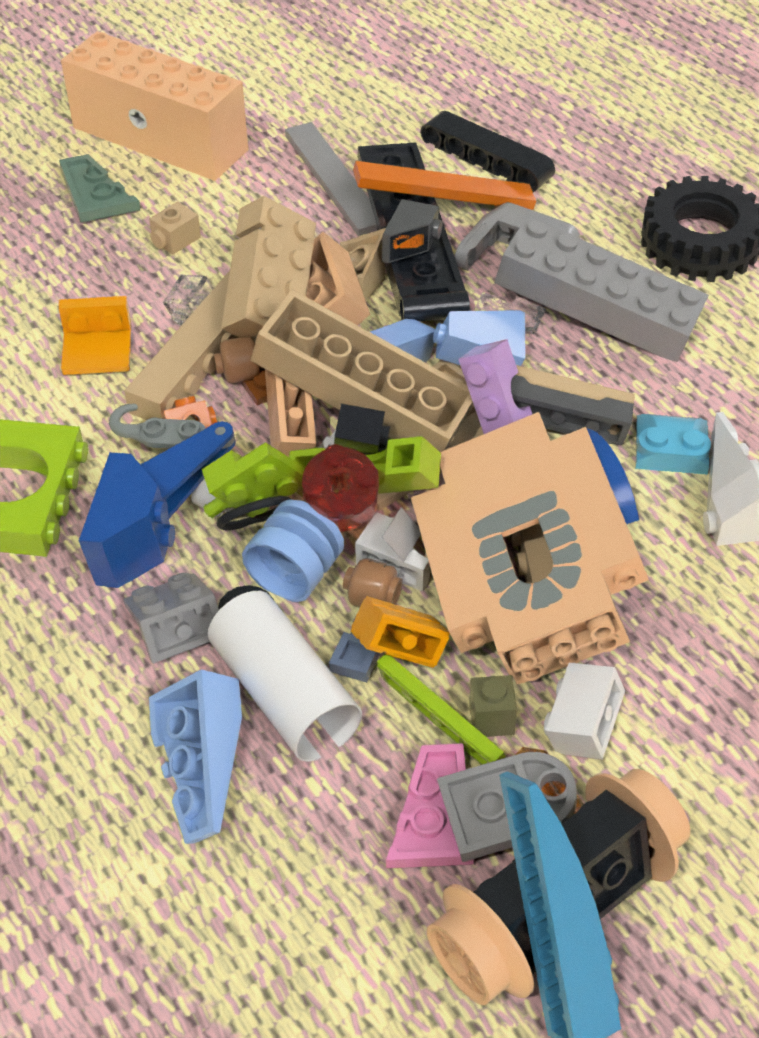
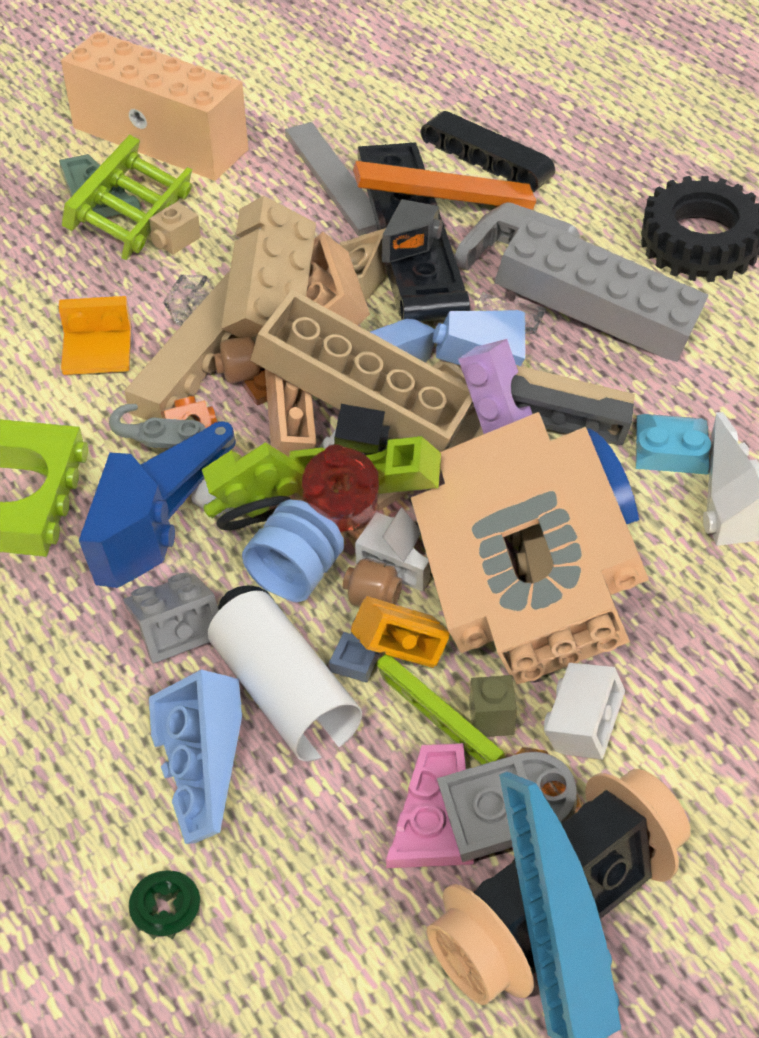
none -> lime fence [61,134,193,260]
none -> dark green gear [129,870,201,940]

